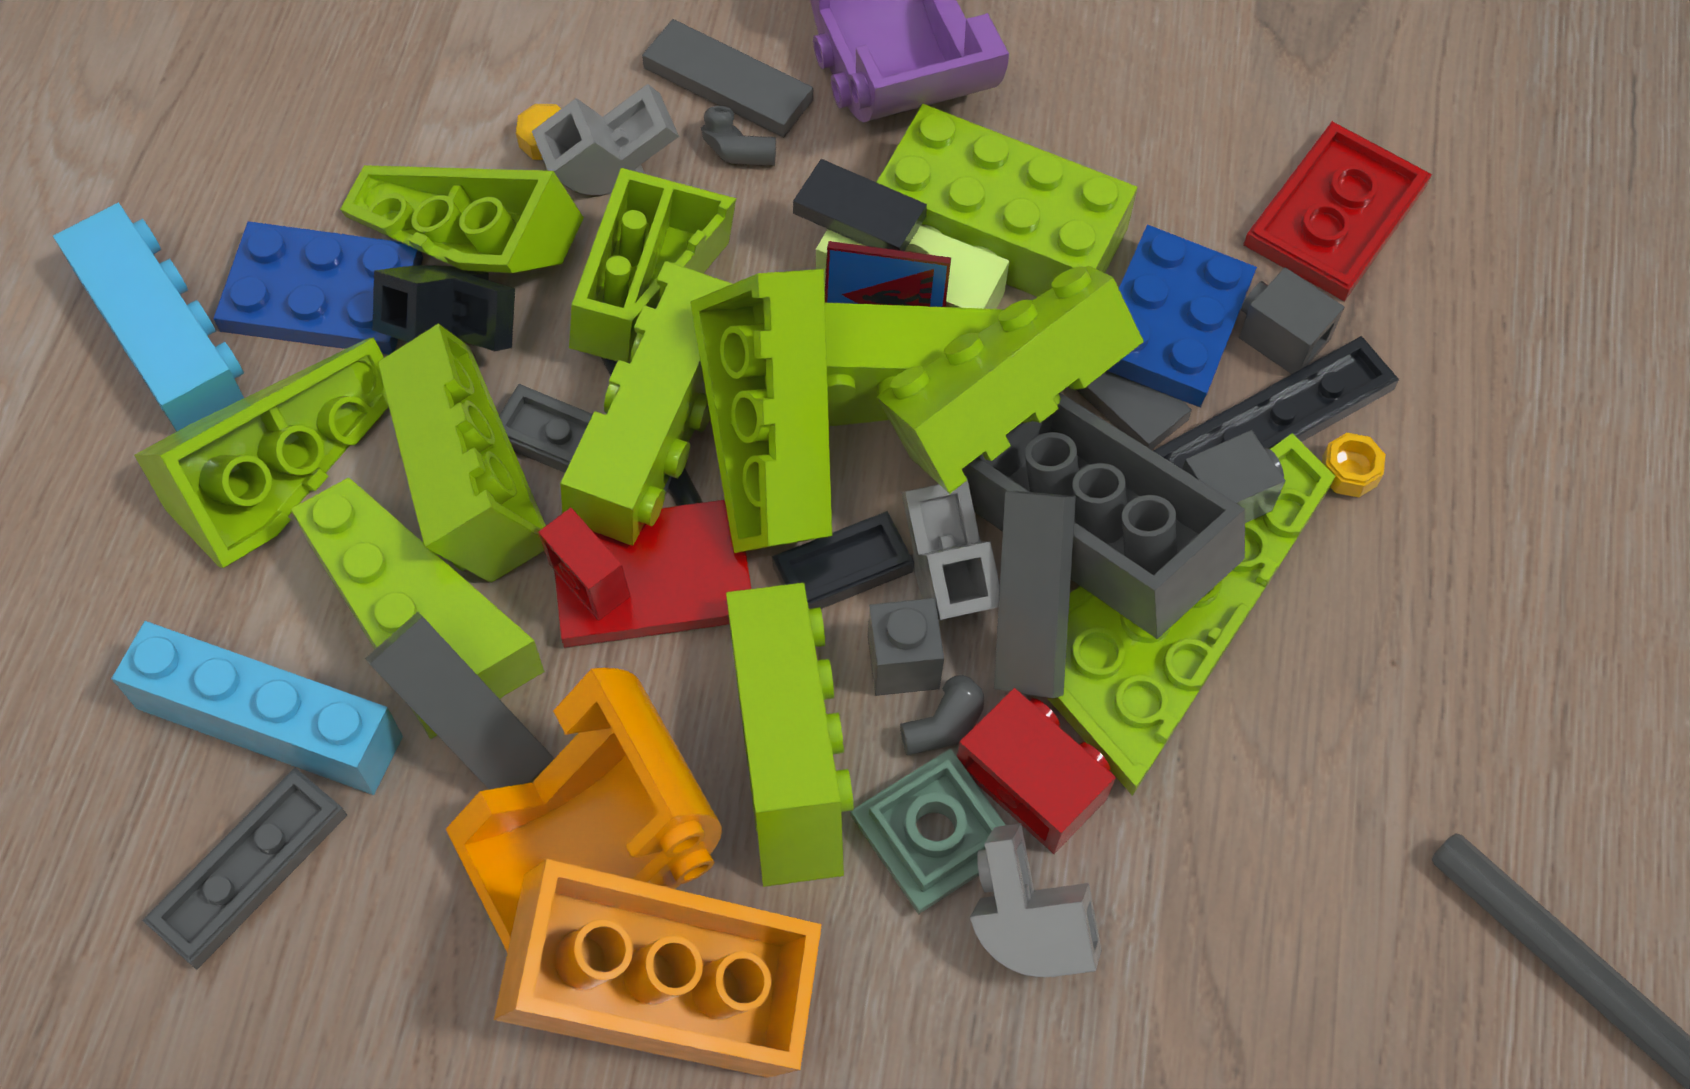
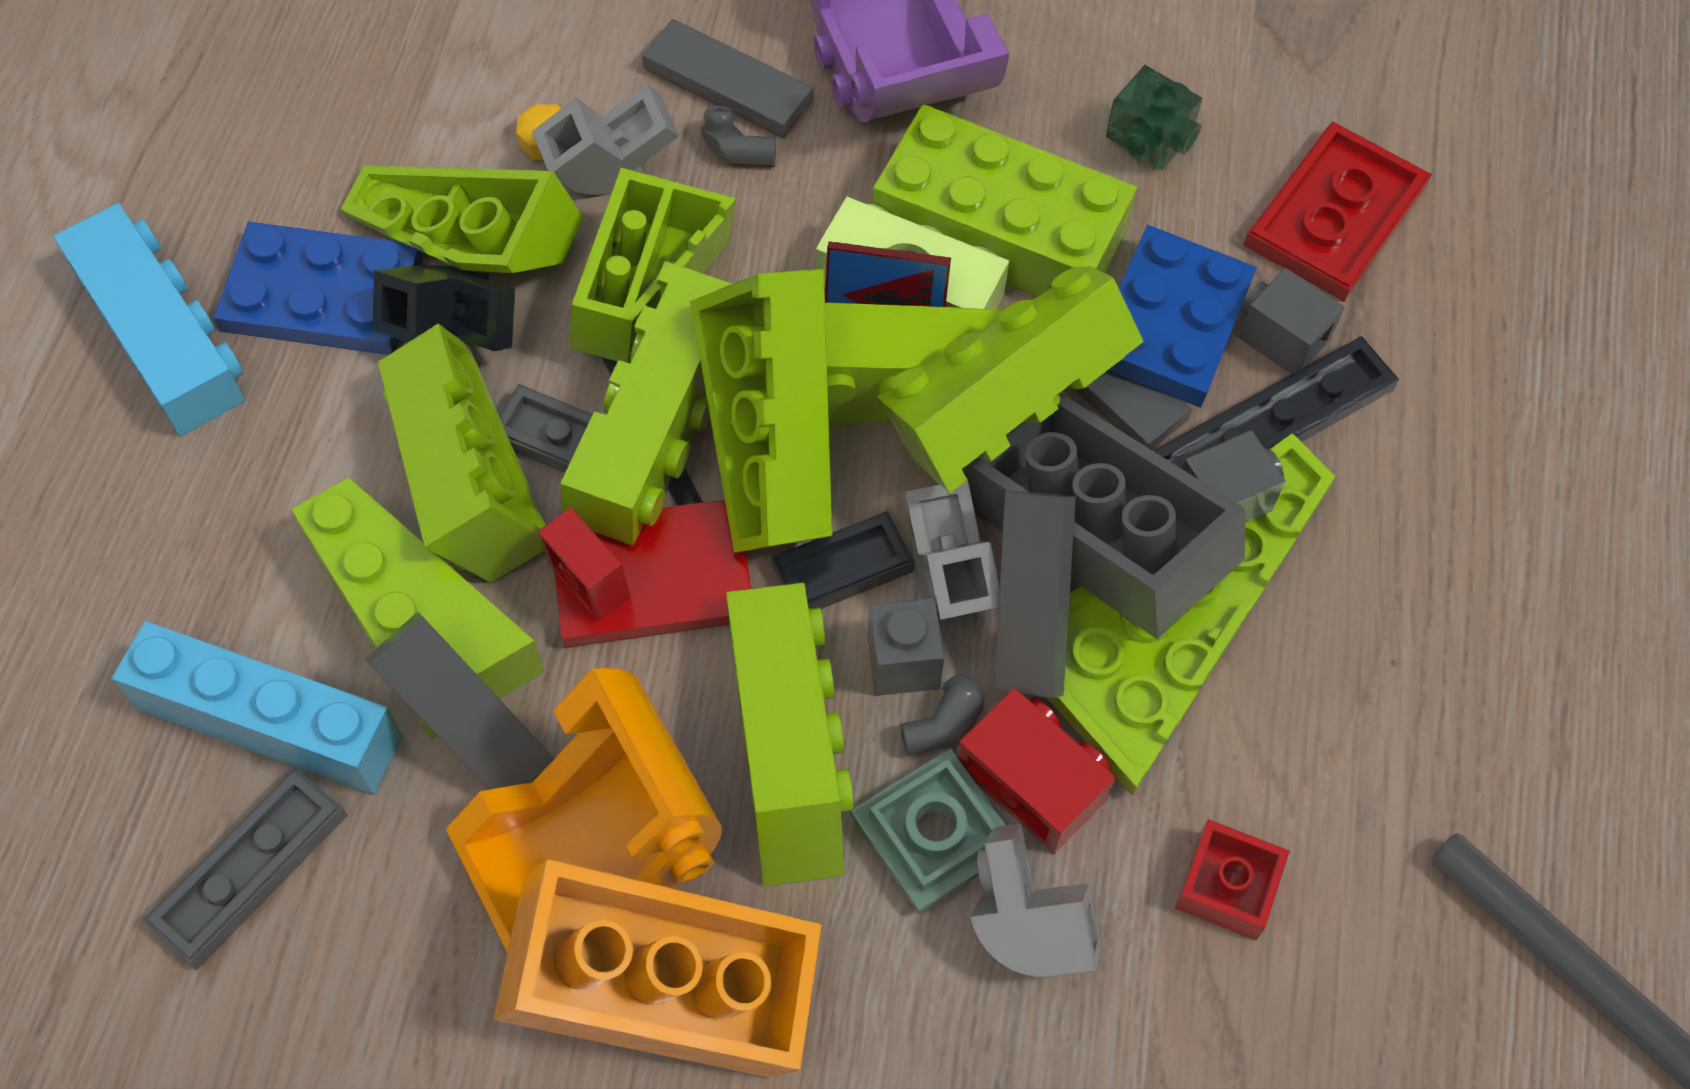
lime wedge [134,338,389,568] -> none
black tile [793,159,927,251] -> none
yellow tile [1322,433,1386,498] -> none
none -> clear green brick [1105,65,1203,170]
none -> red piece [1175,819,1290,940]

